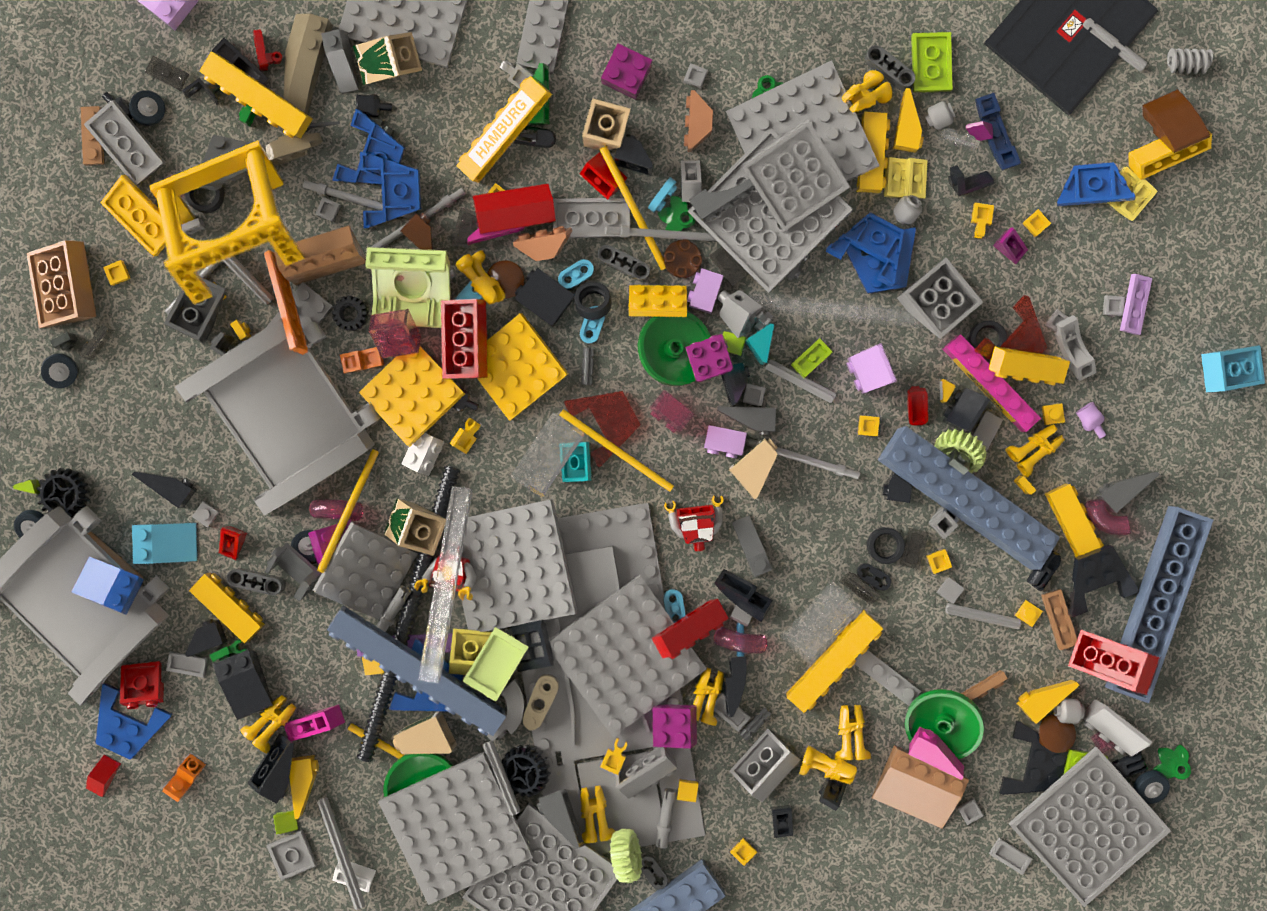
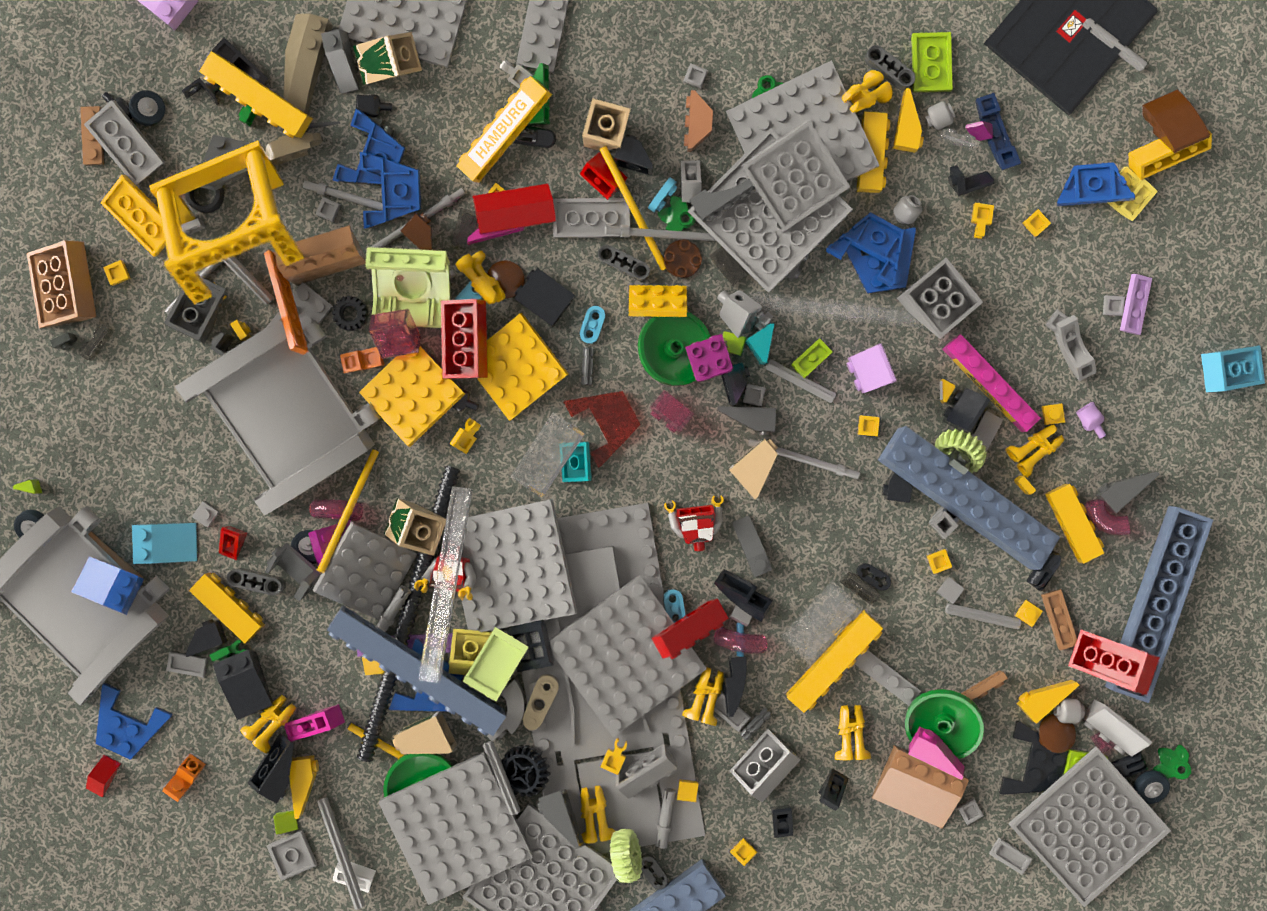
black gear [36,468,91,518] -> none
black wheel [41,354,78,388] -> none
red plate [120,661,164,709] -> none
black slope [132,471,197,508] -> none
clear smoke plate [145,55,189,91] -> none
red piece [253,29,282,71] -> none
white bracket [402,433,444,476] -> none
nougat slope [513,226,572,261] -> none
medium azure plate [558,259,594,289] -> none
yellow piece [559,409,674,492] -> none
black tyre [574,282,612,320] -> none
magenta brick [601,43,652,100] -> none
magenta brick [653,704,697,749] -> none
lavender brick [687,269,724,314] -> none
lavender brick [704,425,747,459] -> none
yellow piece [799,745,857,784] -> none
black tyre [867,527,905,564] -> none
light yellow slope [884,157,928,199] -> none
clear smoke plate [899,528,929,570] -> none
red piece [907,386,928,426] -> none
black tyre [968,320,1007,358] -> none
clear red wing [974,295,1047,360] -> none
yellow brick [989,347,1070,385] -> none
magenta slope [993,227,1028,264] -> none
black wing [1068,545,1139,618] -> none
light grey piece [1167,48,1213,74] -> none

